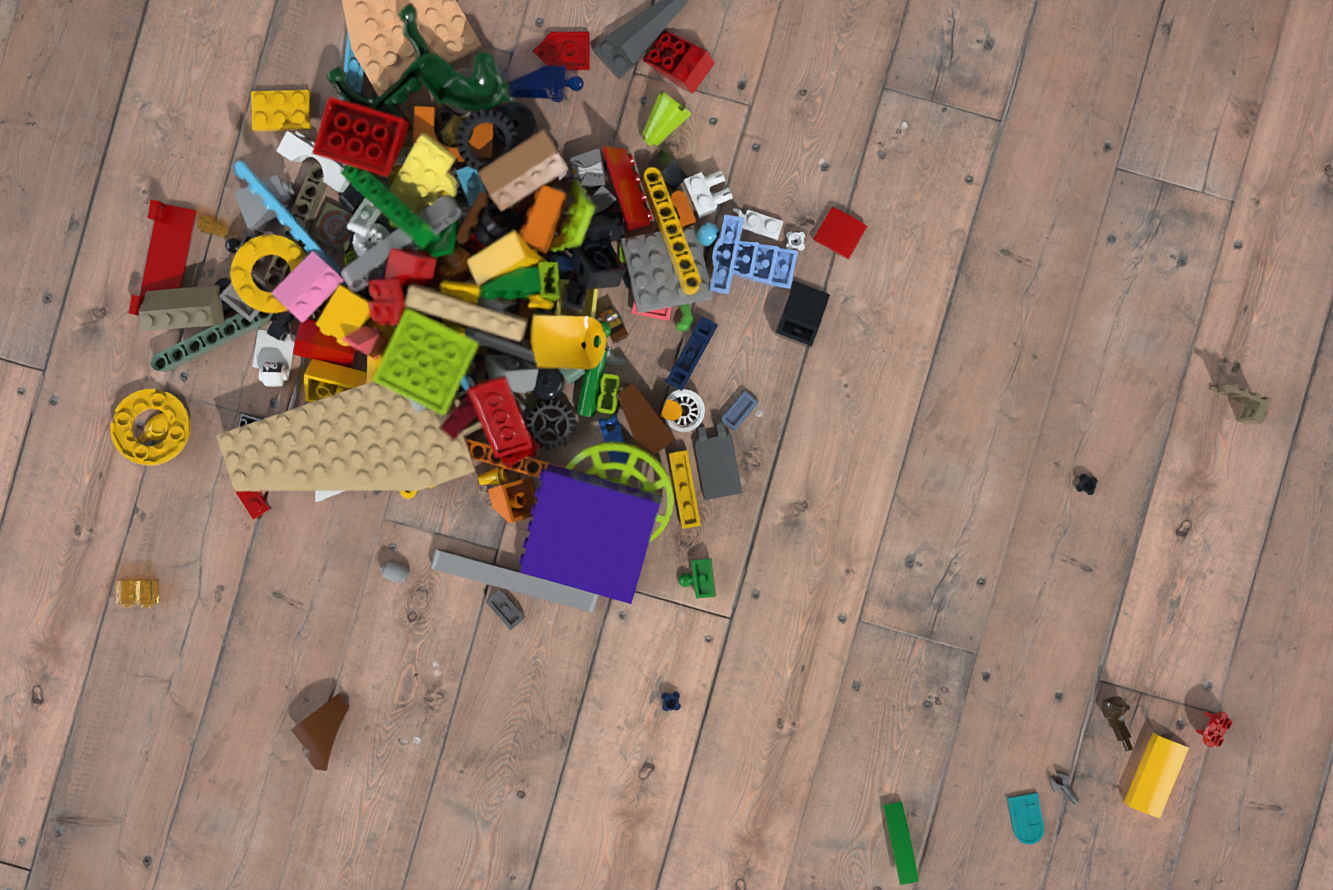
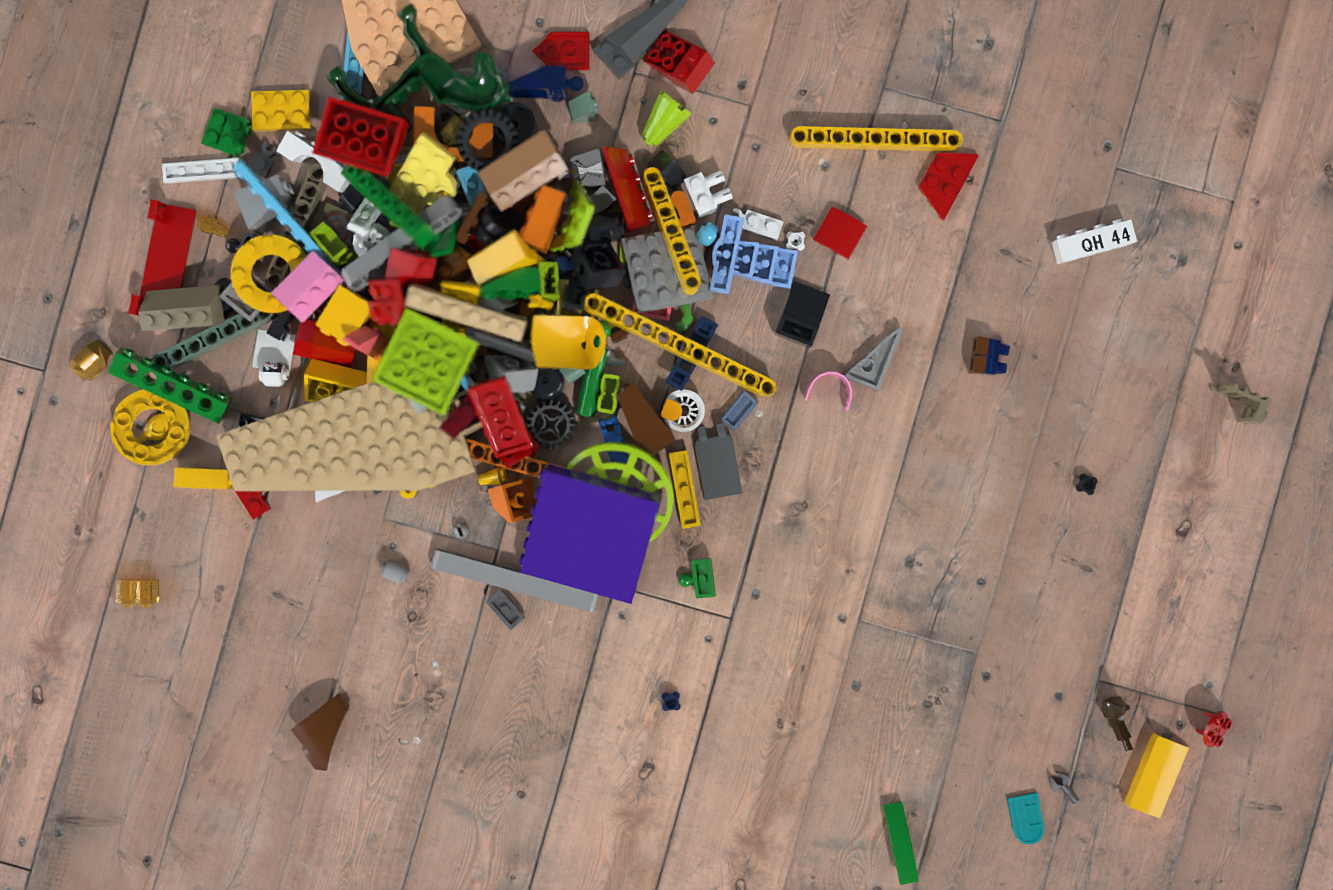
none -> pearl gold slope [69,340,112,380]
none -> green brick [107,348,232,424]
none -> white tile [162,158,240,184]
none -> yellow slope [173,467,233,489]
none -> green plate [201,108,252,158]
none -> dark grey plate [248,141,278,179]
none -> lime panel [309,222,354,267]
none -> light grey hinge [453,523,470,539]
none -> sand green slope [568,92,598,125]
none -> yellow beam [584,294,777,397]
none -> yellow beam [790,126,963,152]
none -> bright pink piece [805,372,852,411]
none -> light grey wing [844,327,903,391]
none -> red wing [918,153,979,221]
none -> hips [969,336,1010,376]
none -> white brick [1052,218,1137,265]

